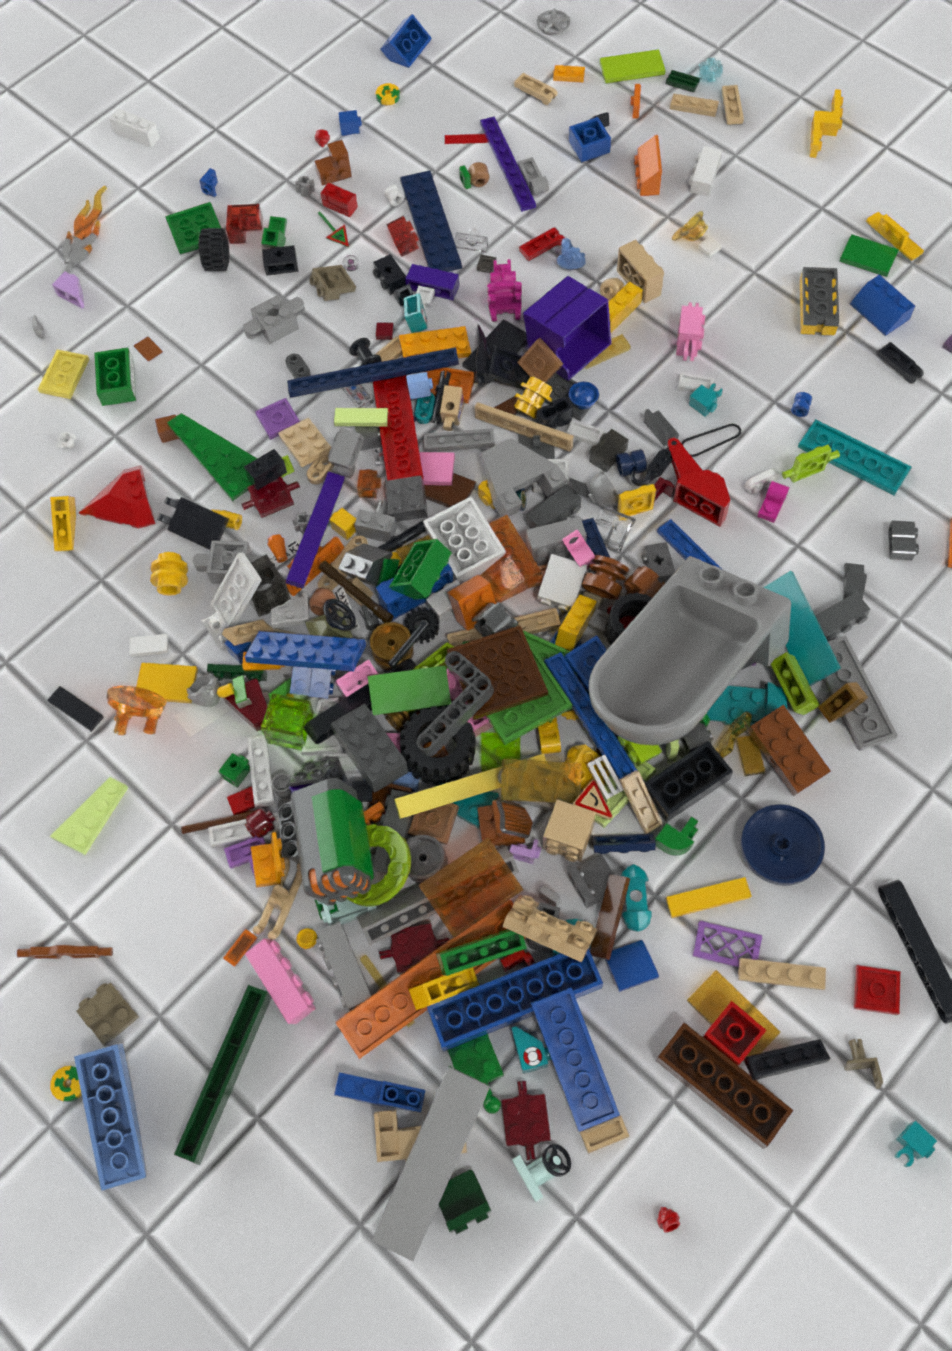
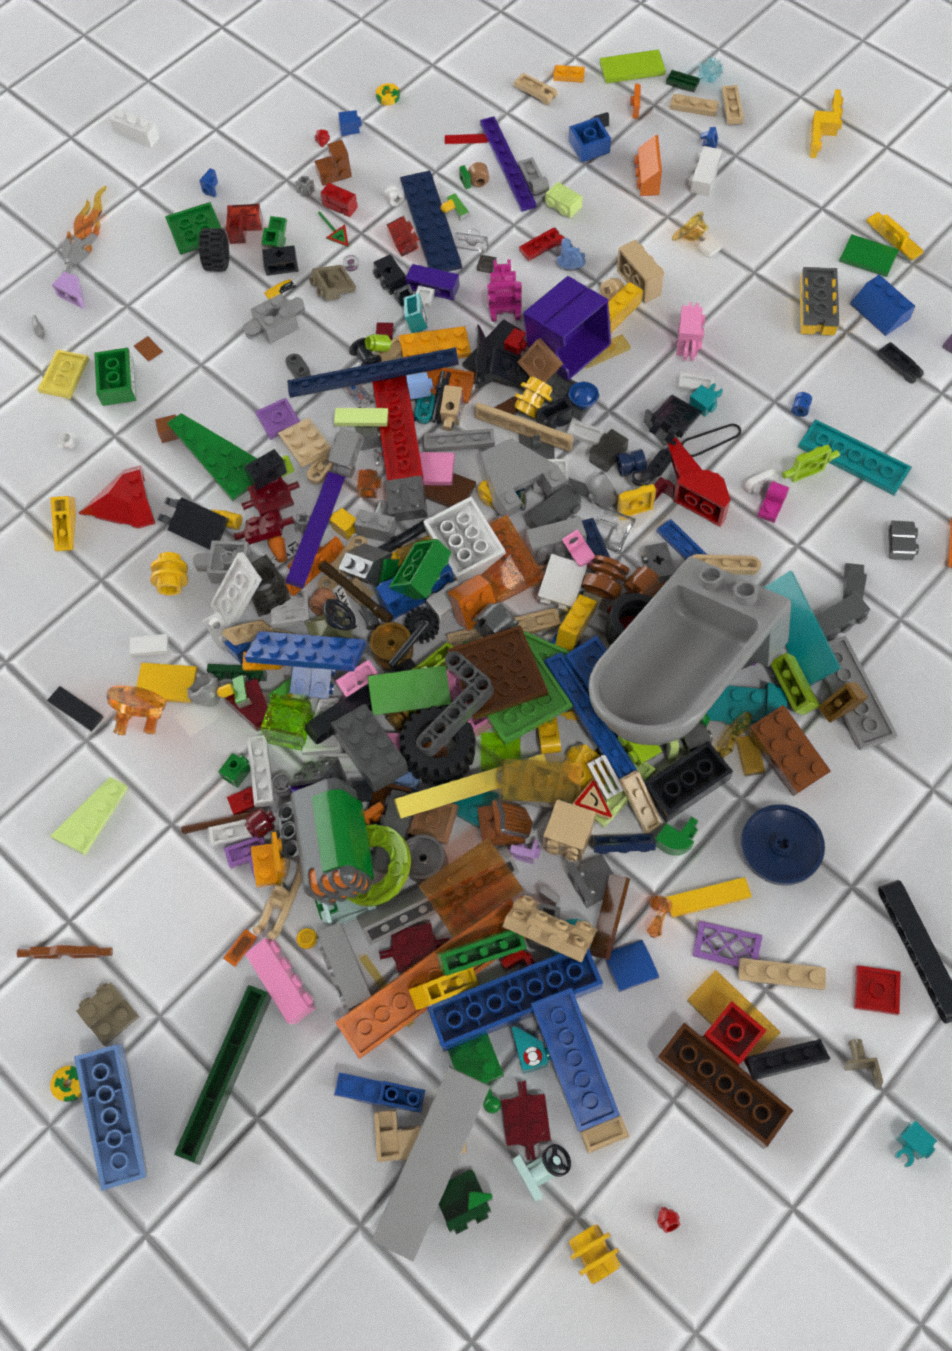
blue slope [380,14,432,68] -> none
light grey wheel [537,8,570,35] -> none
teal piece [621,864,652,932] -> none
none -> dark red plate [234,510,295,545]
none -> yellow sticker [264,279,296,299]
none -> lime brick [365,334,392,352]
none -> piece [441,193,471,221]
none -> green slope [468,1192,493,1211]
none -> red brick [504,328,528,355]
none -> yellowish green brick [545,182,583,218]
none -> yellow piece [569,1224,621,1284]
none -> clear orange piece [647,895,672,938]
none -> black tile [649,395,702,444]
none -> tan plate [692,554,761,575]
none -> blue tile [700,127,719,148]

